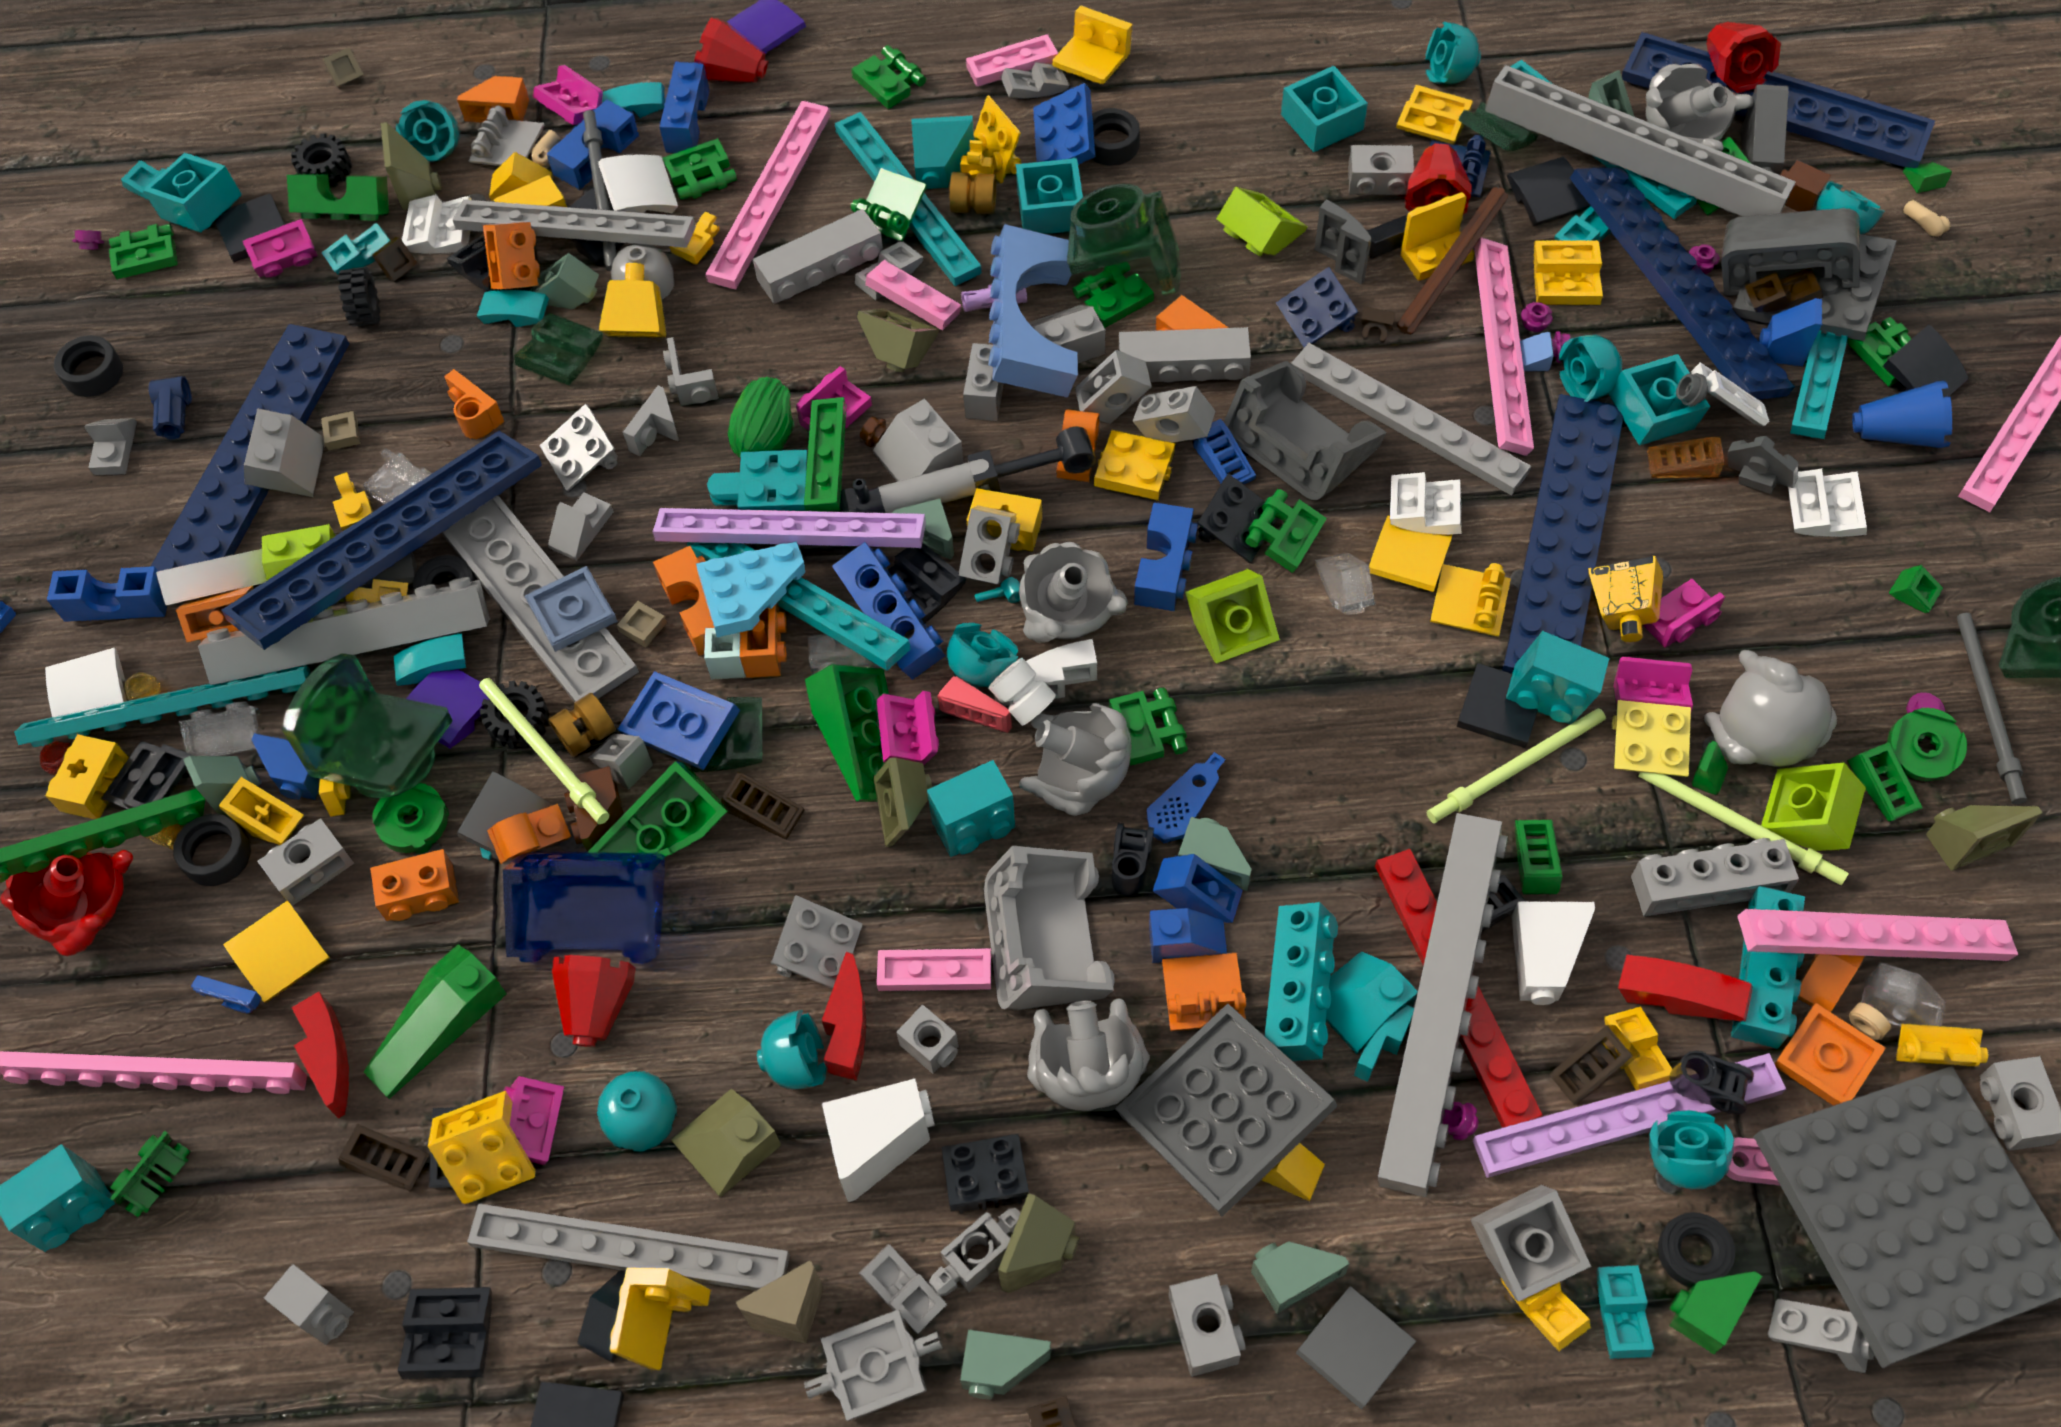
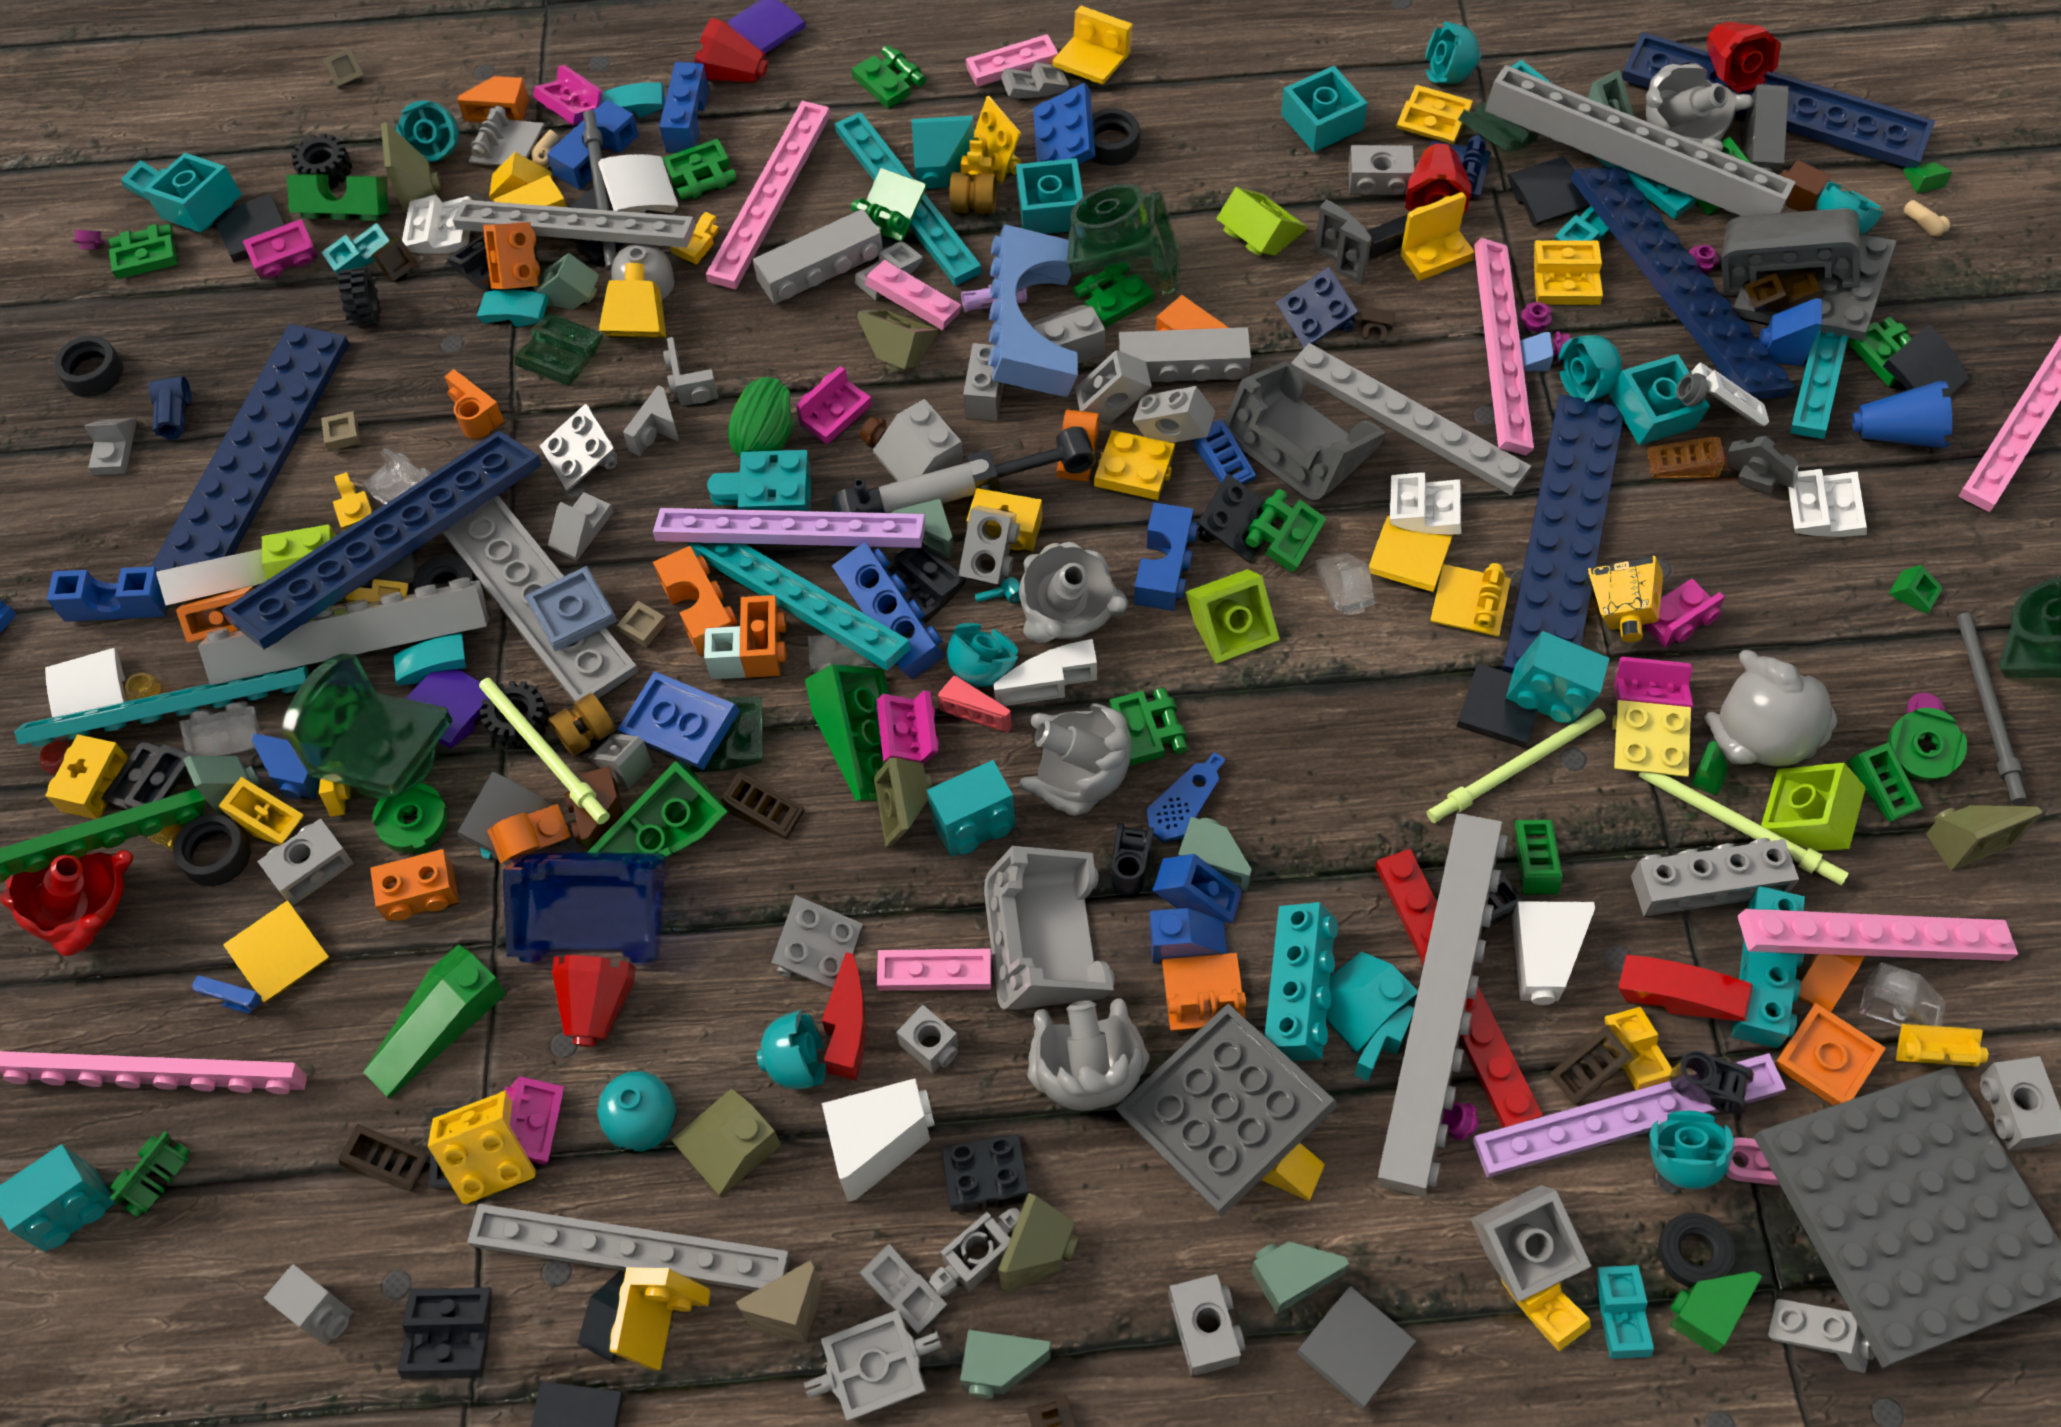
light grey slope [244,409,325,497] -> none
red slope [291,991,349,1119] -> none
medium azure plate [696,542,805,637] -> none
green plate [804,397,847,512] -> none
white wheel [988,658,1056,726] -> none
reddish brown axle [1397,187,1508,335] -> none
tan tile [1849,1003,1891,1040] -> none

